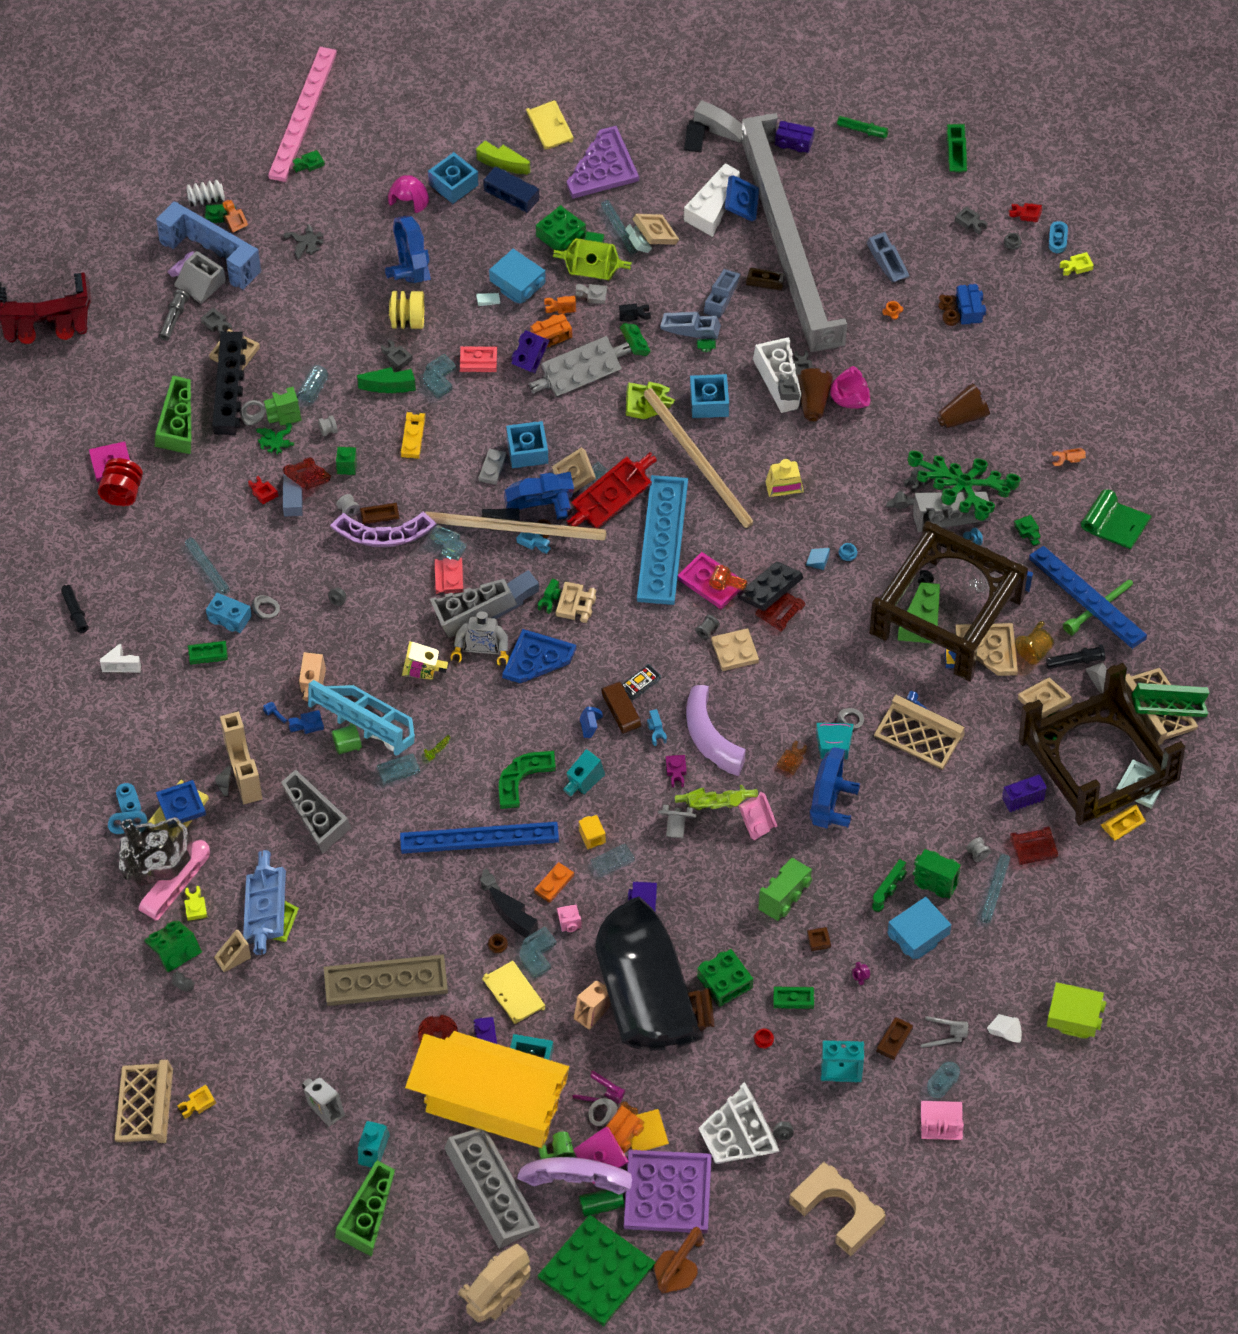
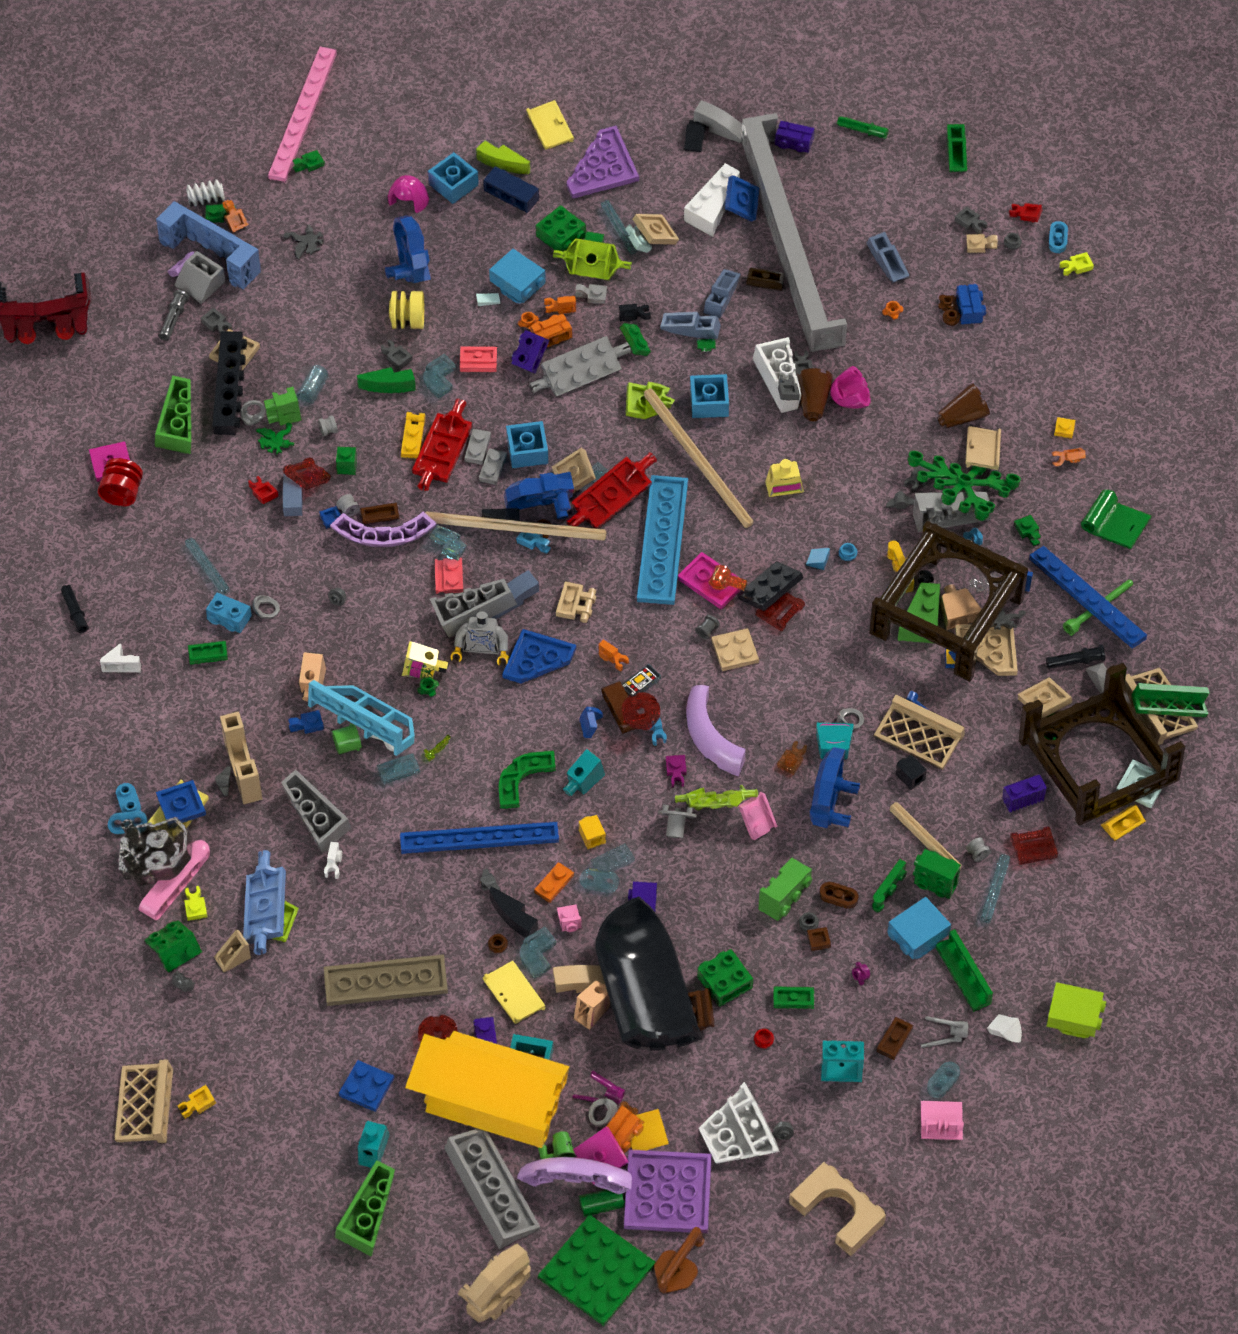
blue hand [263,702,288,724] -> none
light grey torso [302,1078,345,1127] -> none
green plate [538,578,561,614] -> none
clear yellow hat [1014,621,1054,665] -> none
none -> blue tile [319,506,341,529]
none -> white plate [324,842,342,879]
none -> blue plate [339,1060,394,1112]
none -> red plate [412,399,472,491]
none -> green plate [417,677,439,697]
none -> light grey plate [465,429,491,465]
none -> orange plate [518,312,539,330]
none -> tan slope [553,965,605,993]
none -> clear light blue plate [579,868,620,893]
none -> orange plate [599,639,629,671]
none -> clear red plate [622,692,661,730]
none -> dark grey plate [799,912,819,931]
none -> reddish brown plate [819,882,859,909]
none -> yellow plate [887,540,914,593]
none -> tan axle [890,802,962,870]
none -> black brick [896,754,927,790]
none -> green fence [936,929,993,1012]
none -> light nougat torso [940,584,981,630]
none -> tan door [965,426,1001,470]
none -> tan plate [967,234,998,253]
none -> dark grey piece [991,609,1026,630]
none -> yellow plate [1054,417,1076,438]

